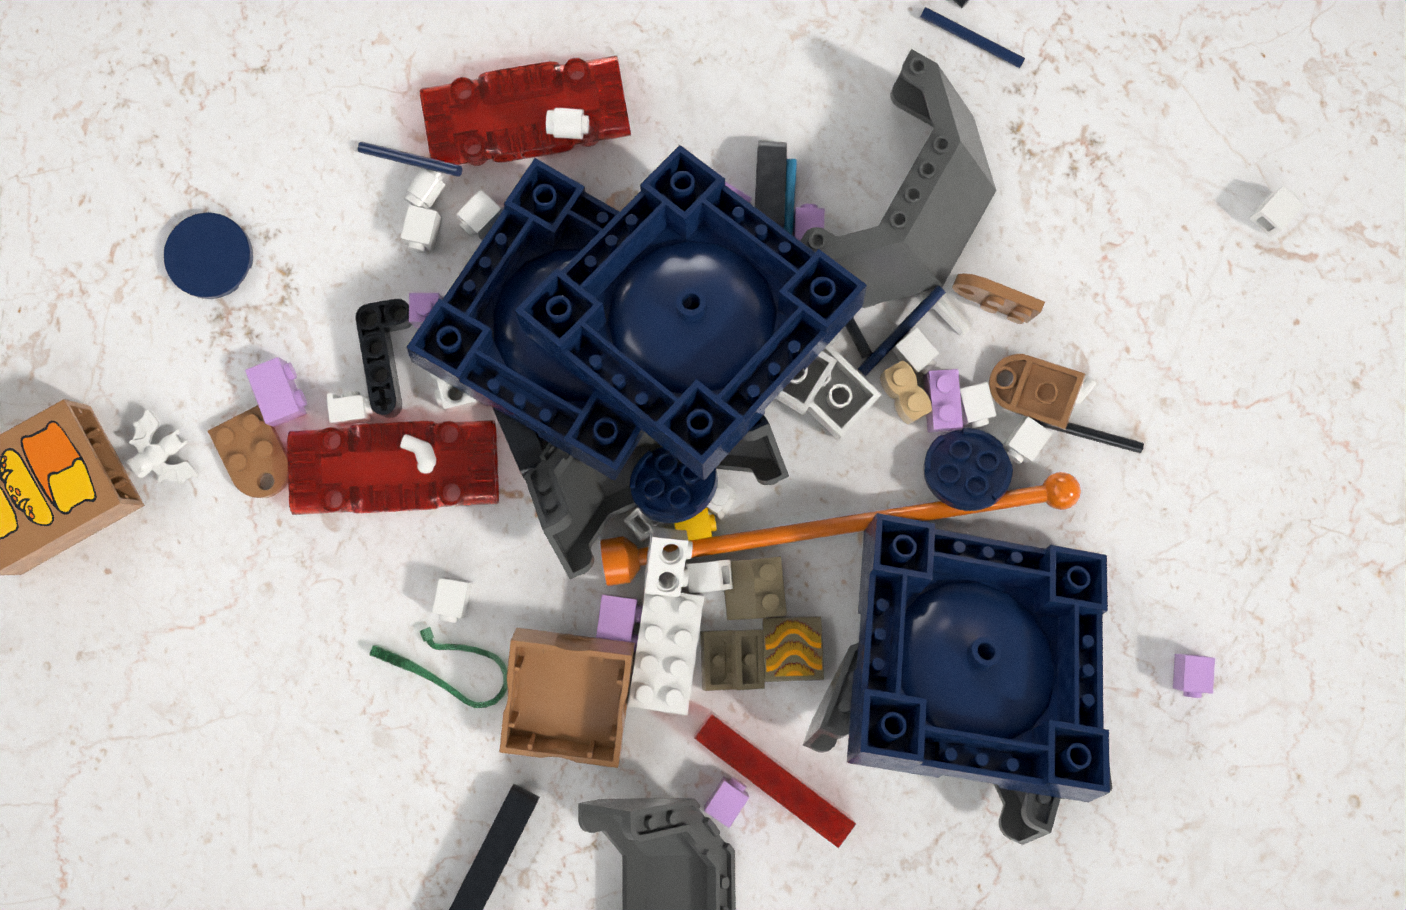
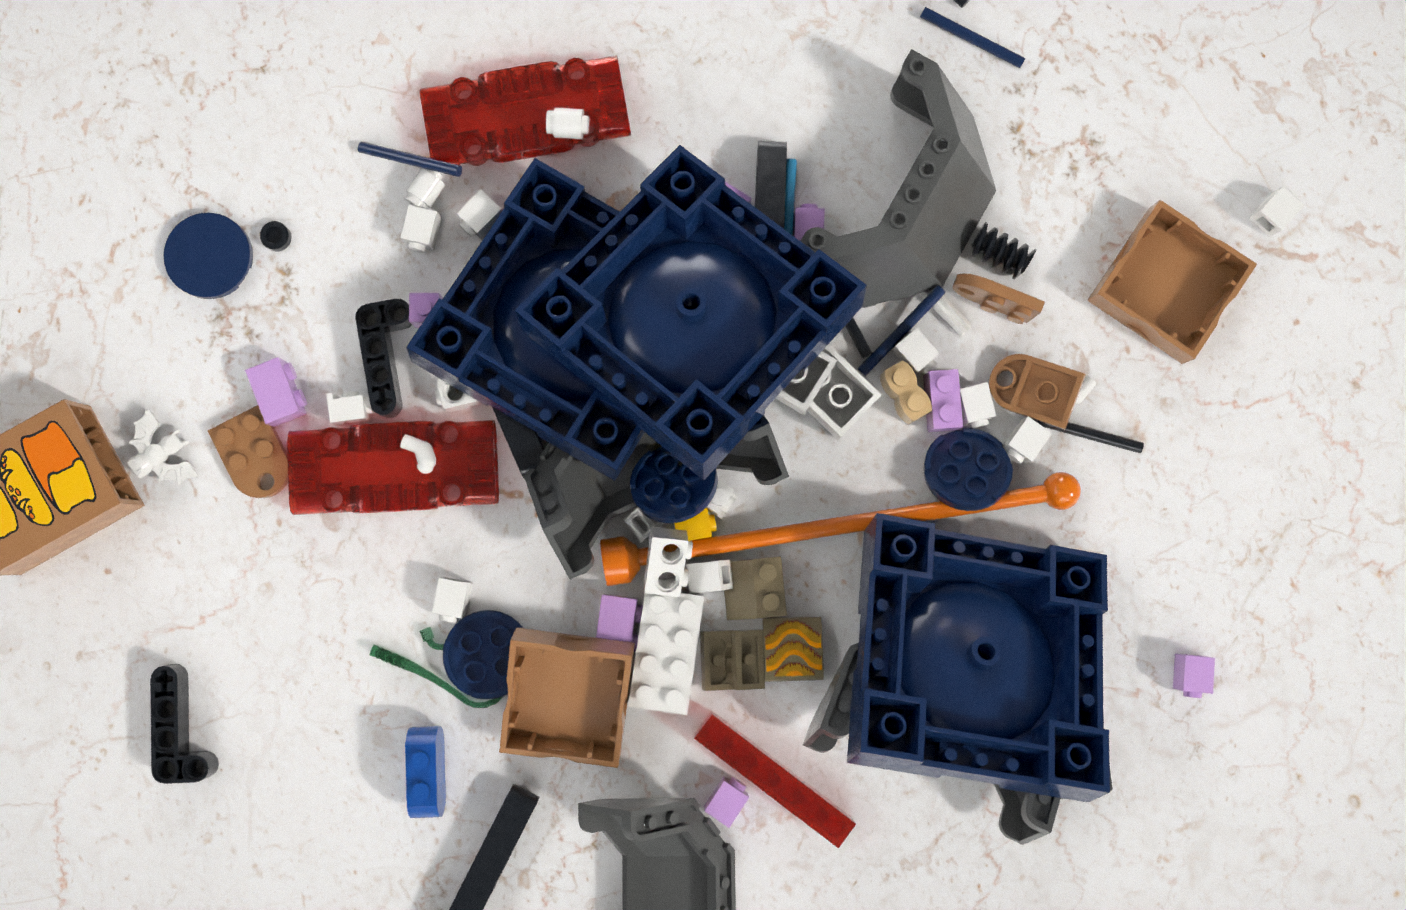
none -> black beam [150,664,219,784]
none -> black tile [260,221,292,252]
none -> blue brick [405,726,446,818]
none -> dark blue tile [443,610,523,699]
none -> black piece [971,222,1036,280]
none -> medium nougat tile [1087,200,1257,364]

